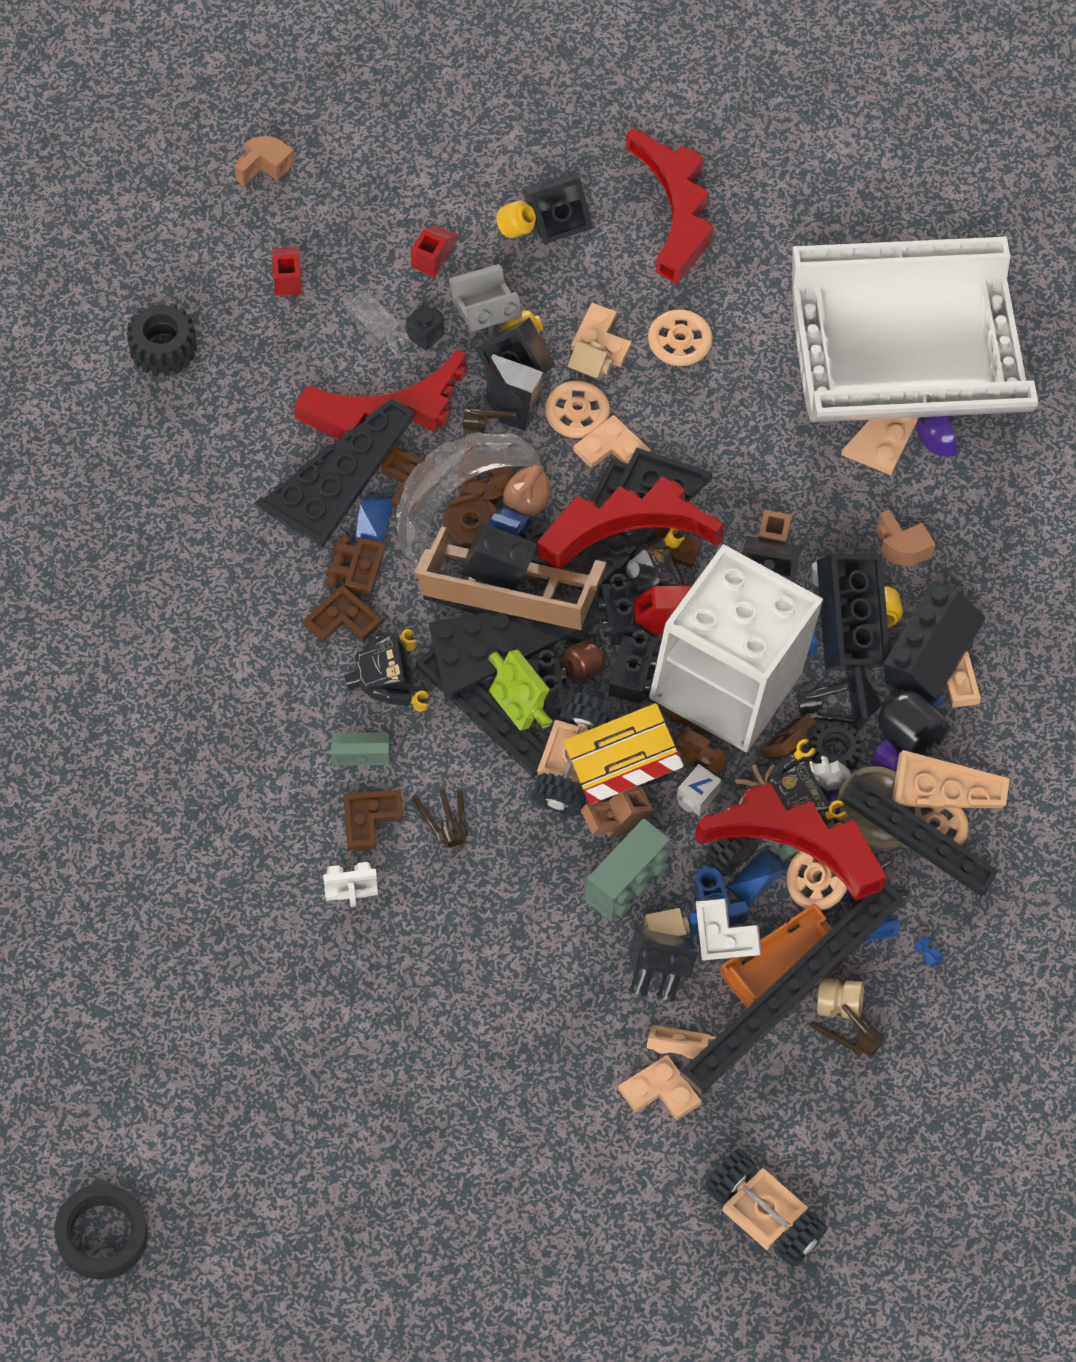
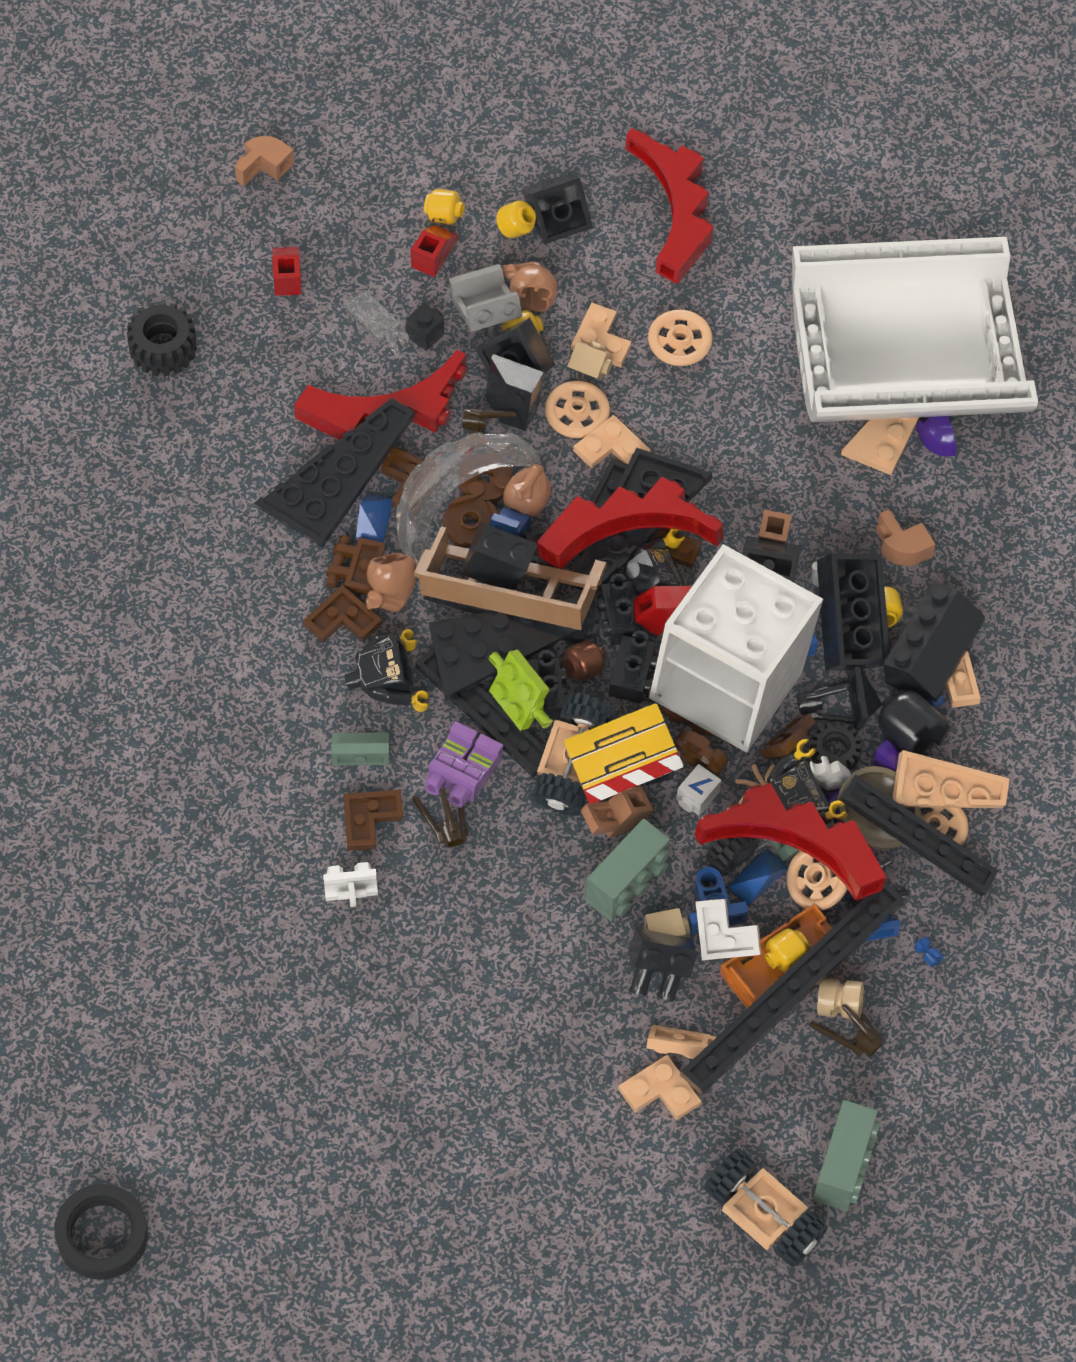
none -> nougat piece [366,553,417,612]
none -> yellow head [424,188,465,225]
none -> medium lavender hips [425,721,503,808]
none -> nougat piece [502,261,558,312]
none -> yellow head [765,928,810,972]
none -> sand green brick [813,1100,881,1212]

